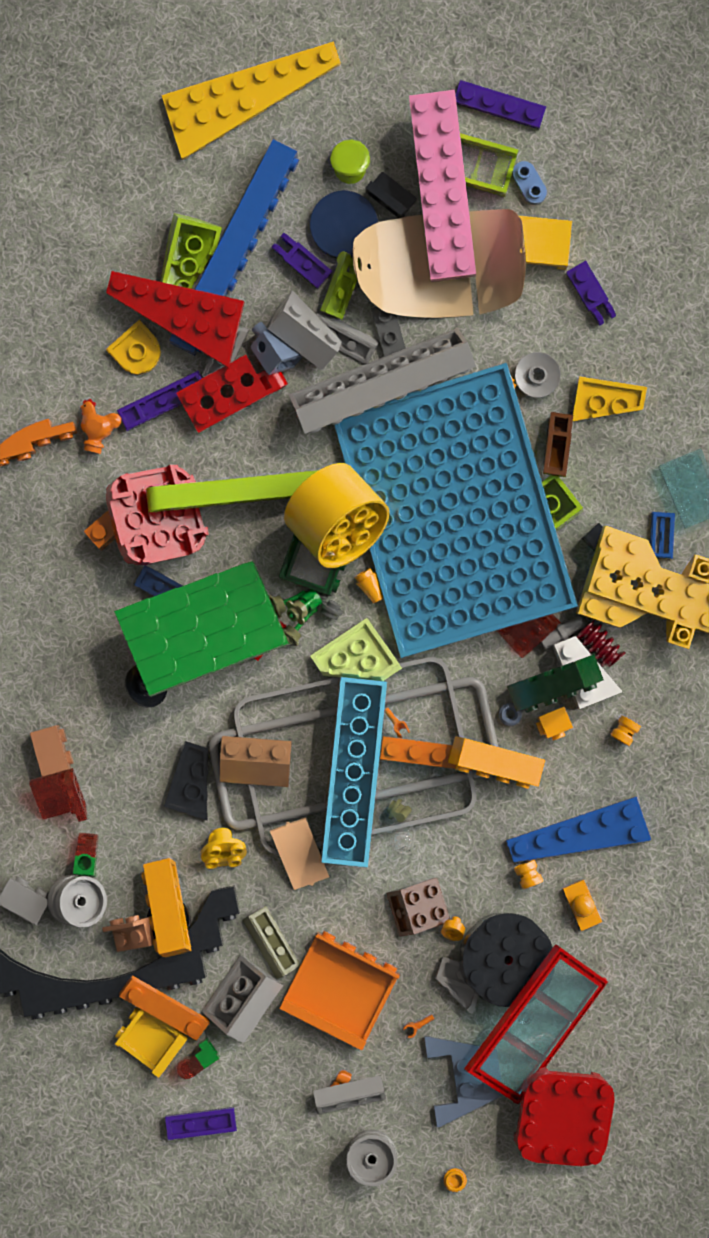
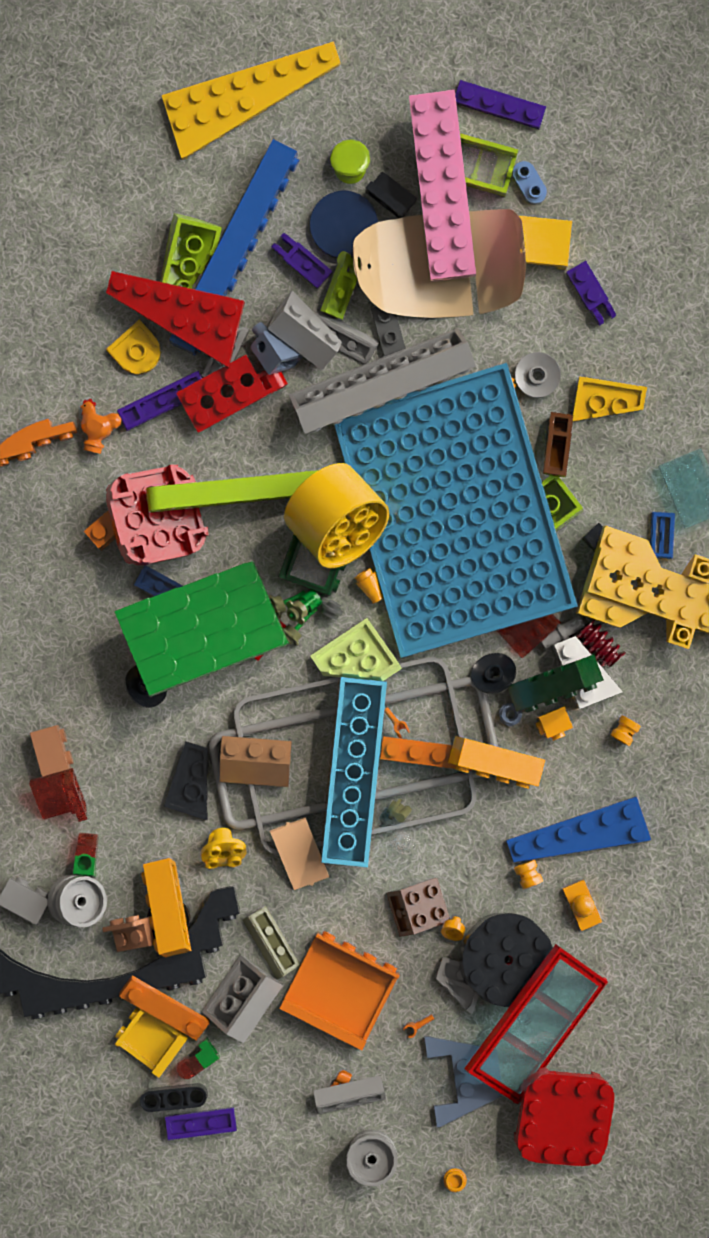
none -> black beam [140,1083,208,1112]
none -> black dish [471,653,516,694]

